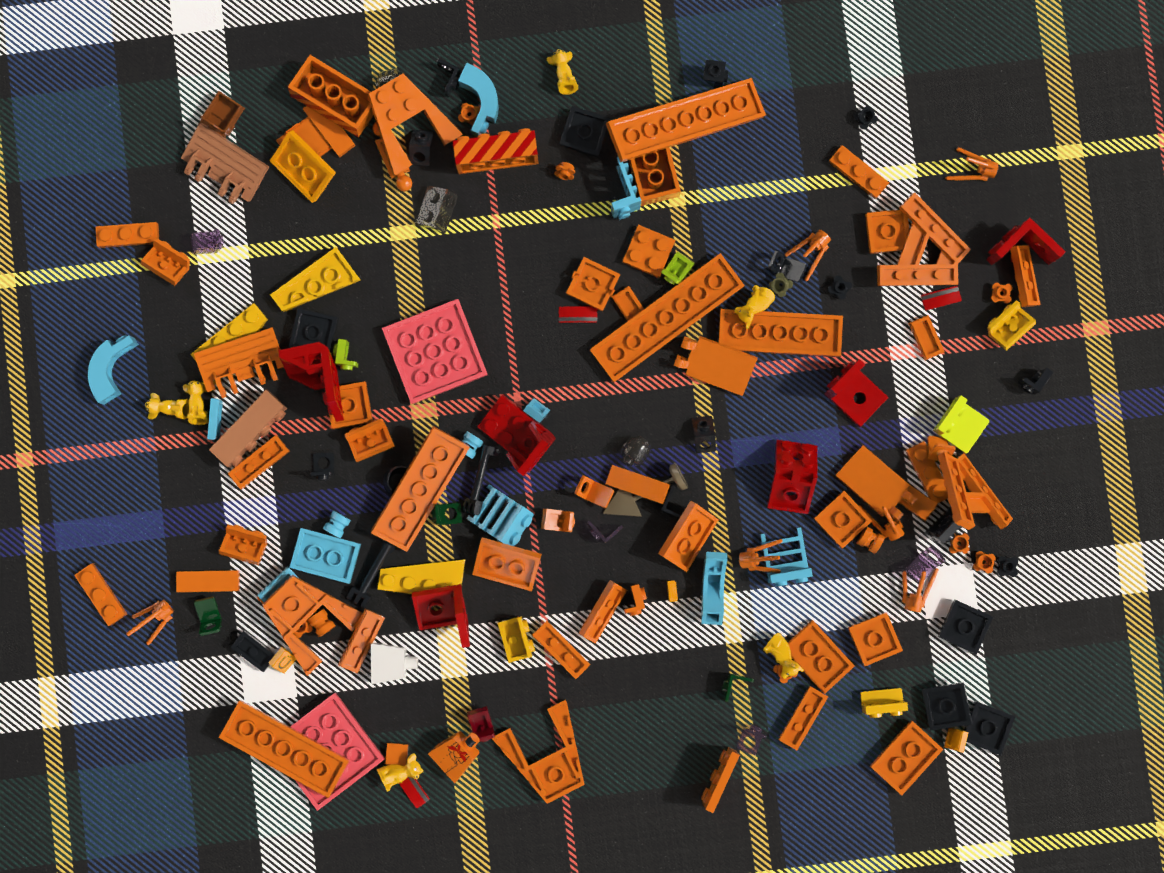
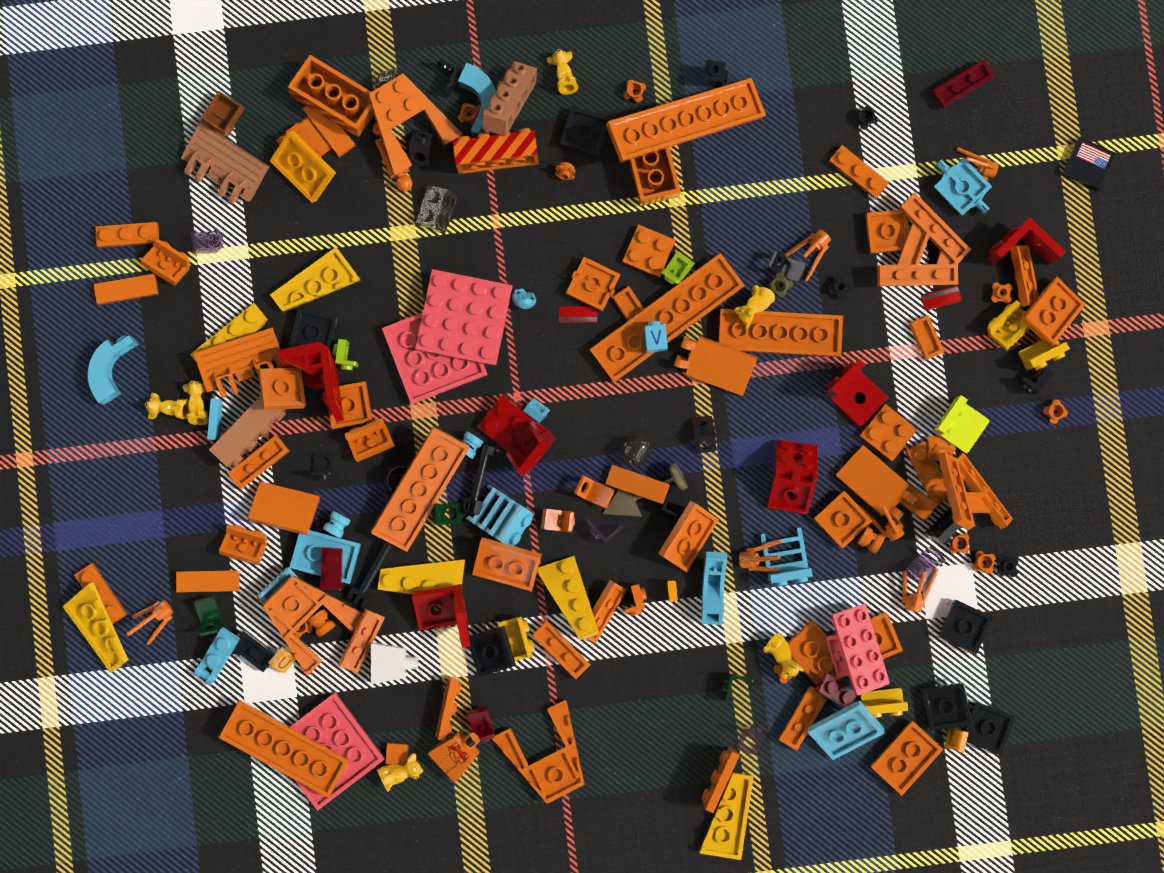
red sticker [399,777,430,808] -> none
medium azure plate [611,157,641,219] -> none
none -> yellow wing [63,582,128,673]
none -> orange tile [94,274,159,305]
none -> medium azure plate [193,627,240,686]
none -> orange tile [247,481,320,536]
none -> orange plate [258,368,306,410]
none -> dark red plate [320,548,343,590]
none -> coral plate [415,269,513,366]
none -> orange plate [435,675,461,741]
none -> black plate [469,626,516,677]
none -> nougat brick [481,61,537,136]
none -> medium azure plate [512,288,536,309]
none -> yellow wing [537,556,599,640]
none -> orange plate [623,80,646,102]
none -> medium azure brick [644,321,668,353]
none -> yellow wing [699,772,754,860]
none -> medium azure plate [808,700,884,760]
none -> dark red plate [814,673,857,709]
none -> coral bracket [825,604,890,695]
none -> orange plate [859,404,918,462]
none -> dark red plate [932,59,995,109]
none -> medium azure plate [933,158,992,216]
none -> yellow bracket [1018,340,1070,371]
none -> orange tile [1021,277,1086,347]
none -> orange plate [1043,400,1068,424]
none -> black tile [1062,137,1117,191]

